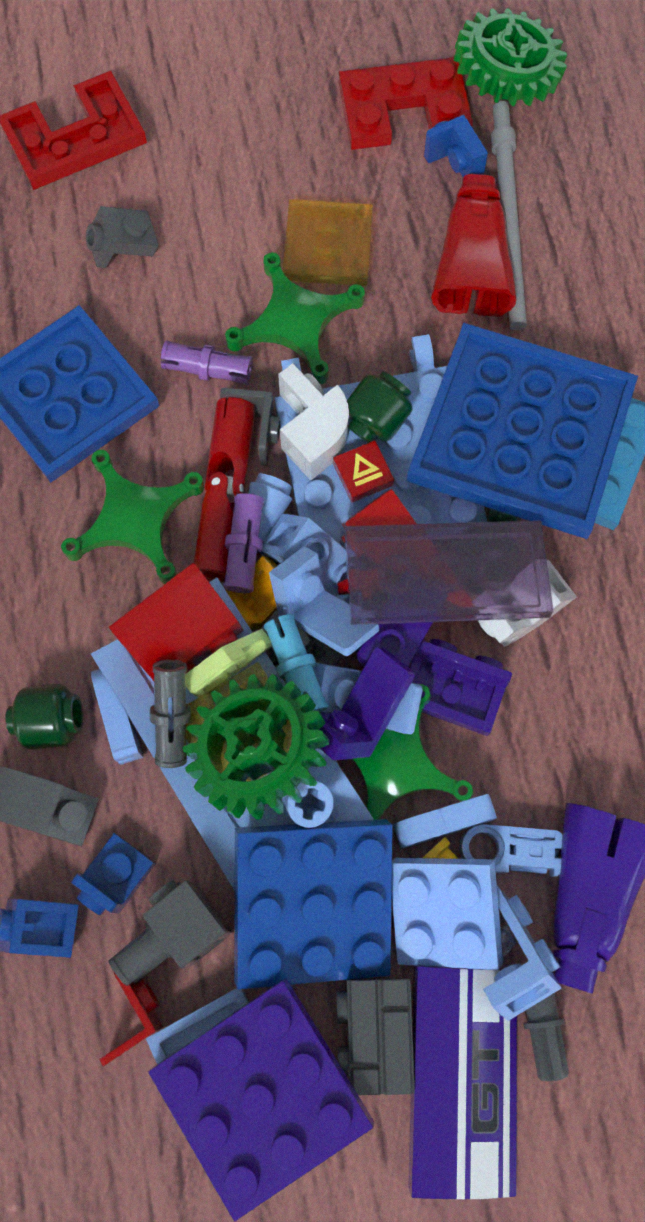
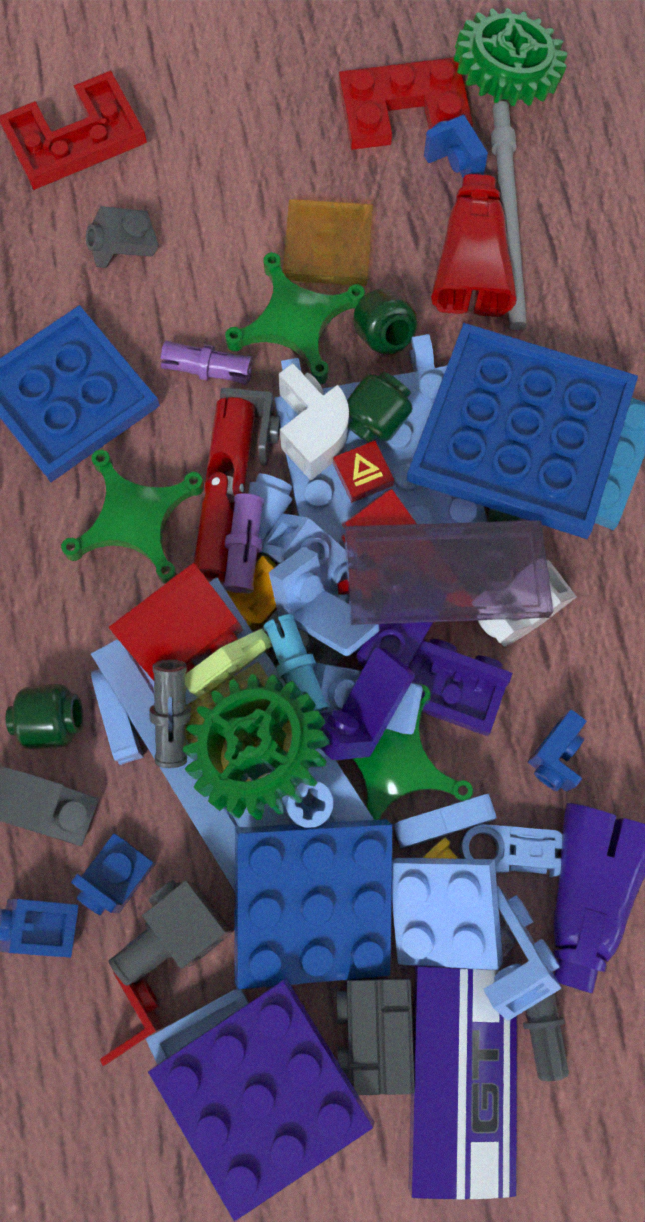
none -> dark green head [353,289,418,355]
none -> blue bracket [528,709,587,792]

